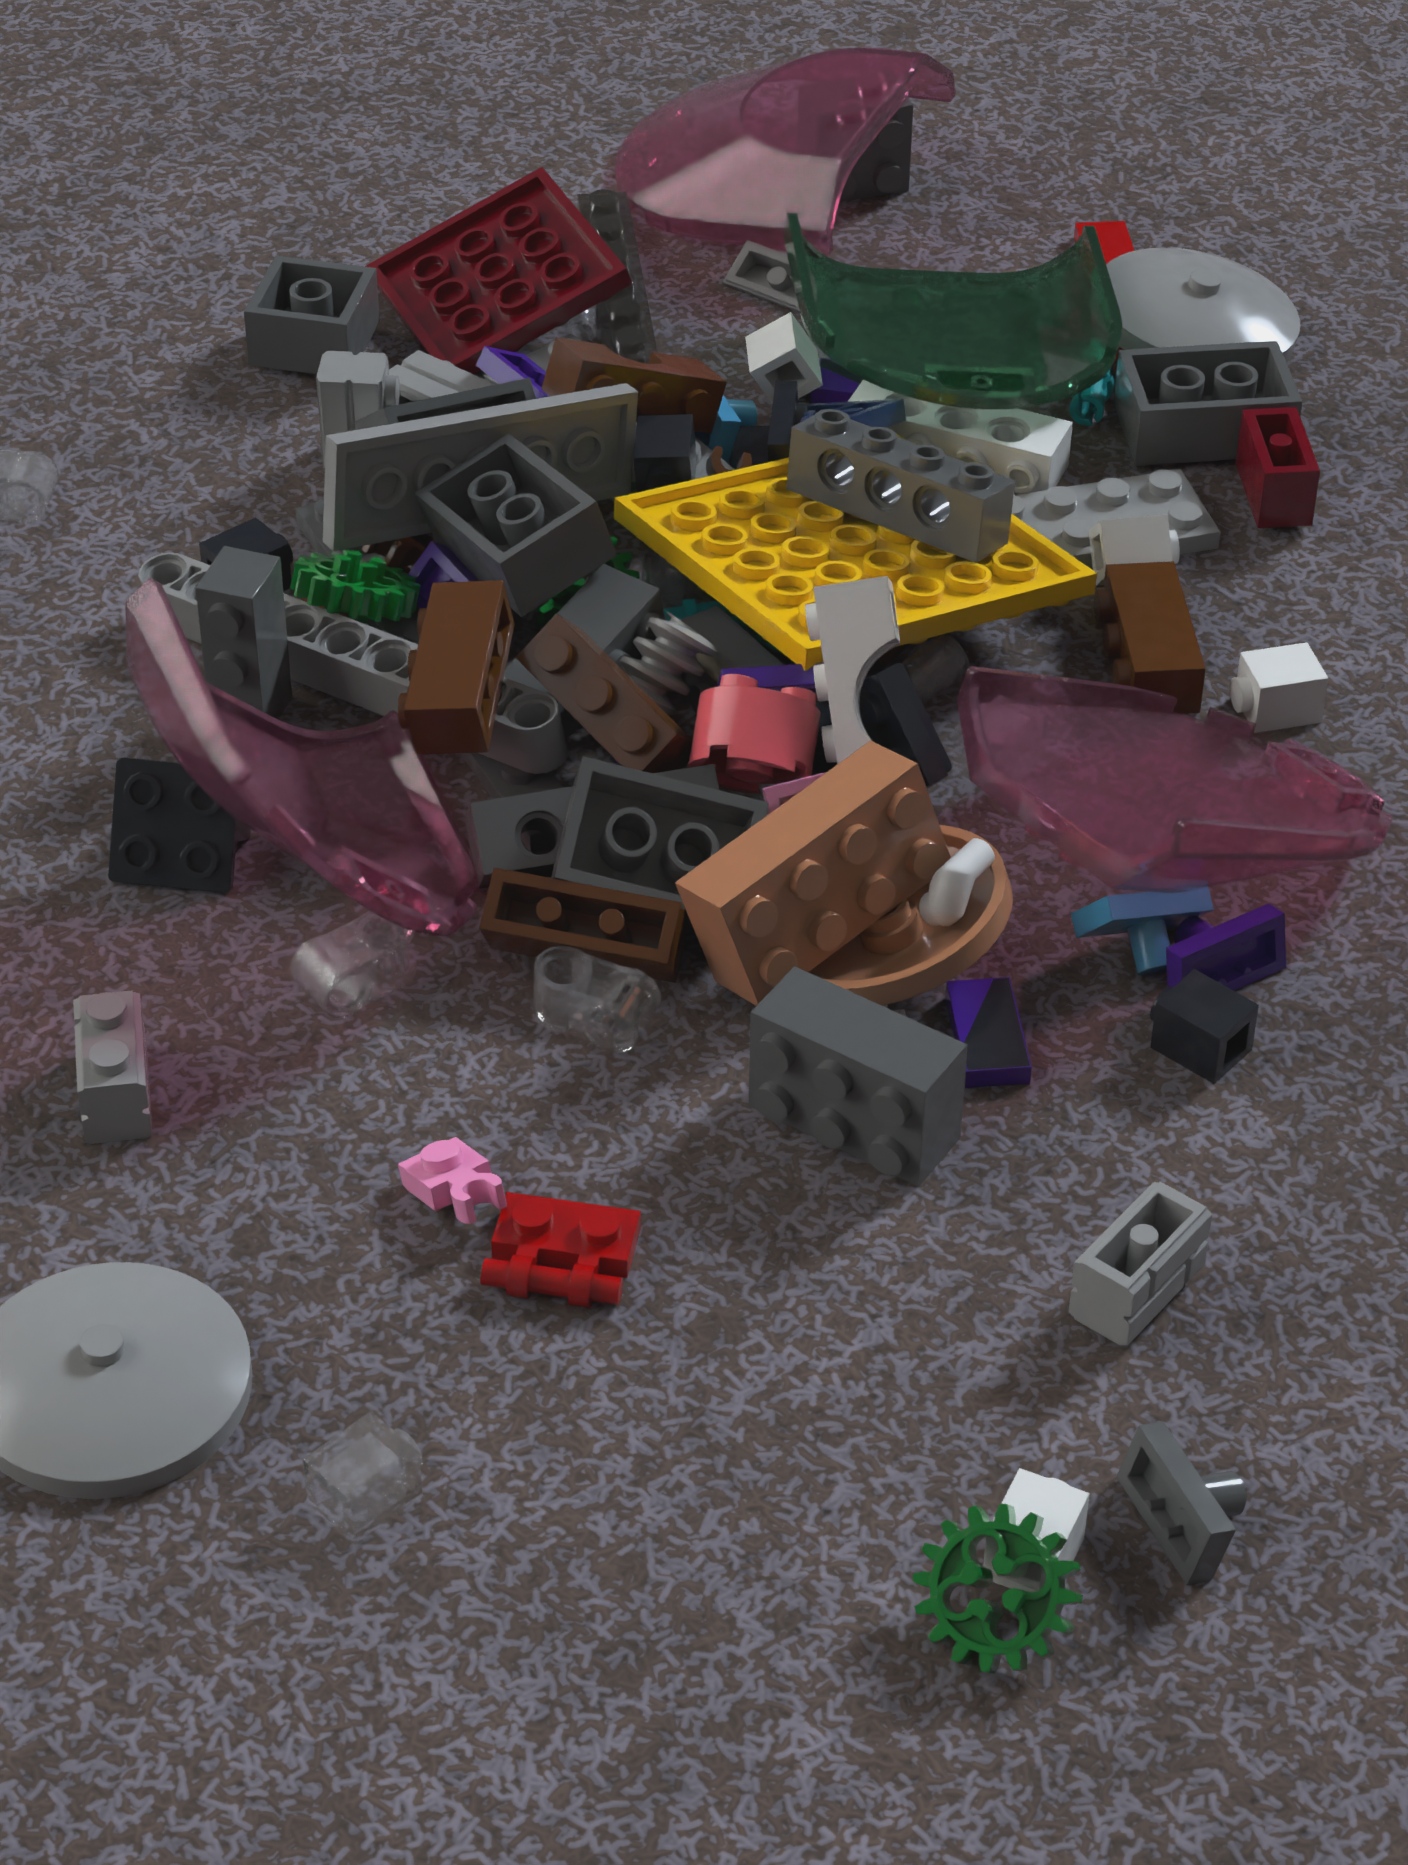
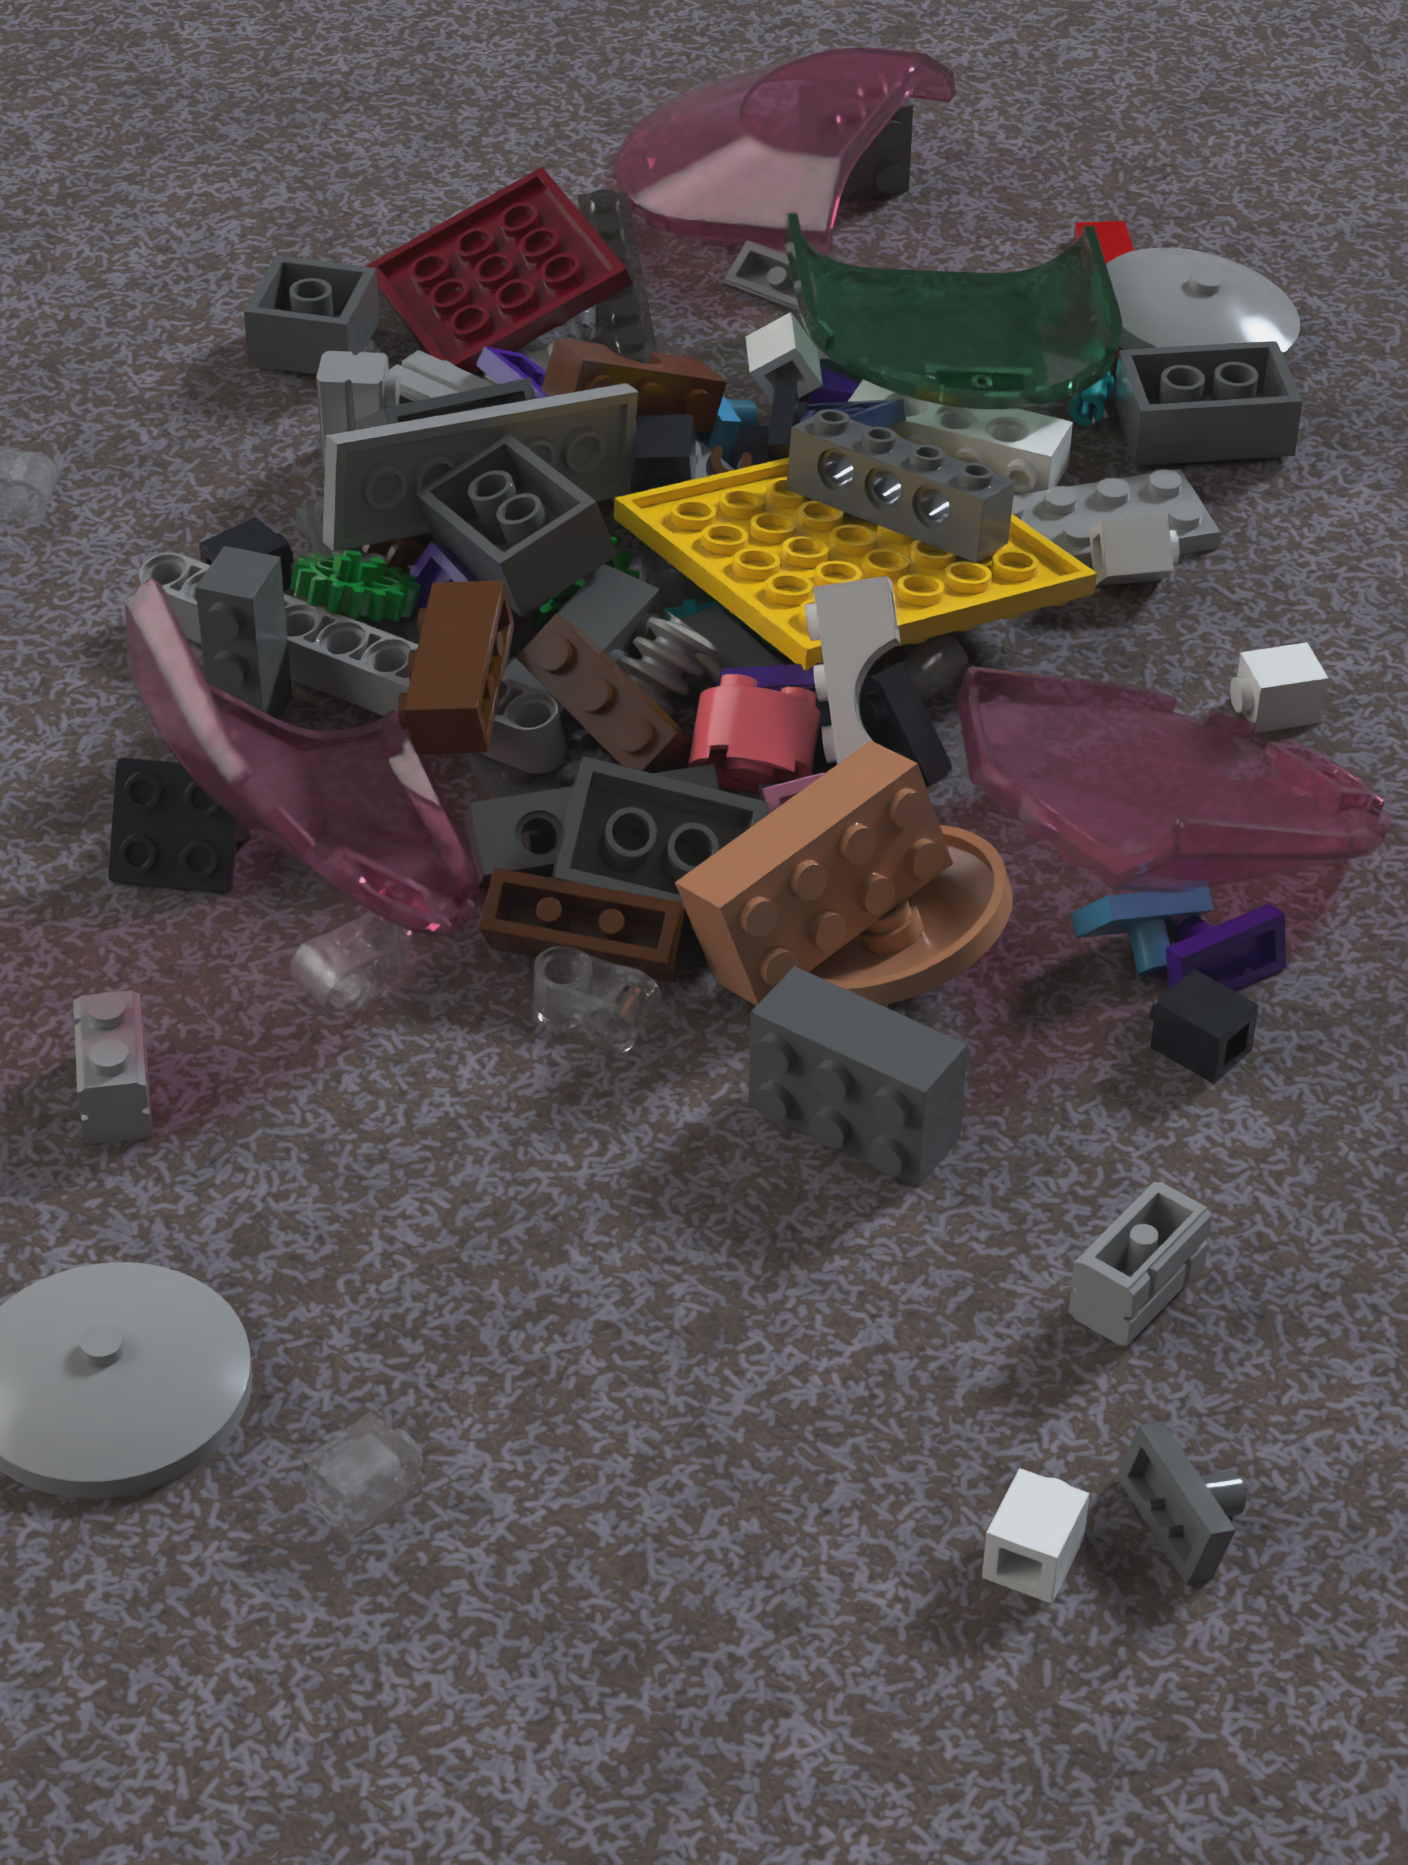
bright pink plate [398,1137,507,1224] -> none
red plate [480,1192,641,1308] -> none
green gear [913,1503,1083,1673] -> none
white arm [919,838,995,926] -> none
tile [945,977,1032,1088] -> none
reddish brown brick [1094,561,1206,716] -> none
dark red brick [1235,407,1320,528] -> none

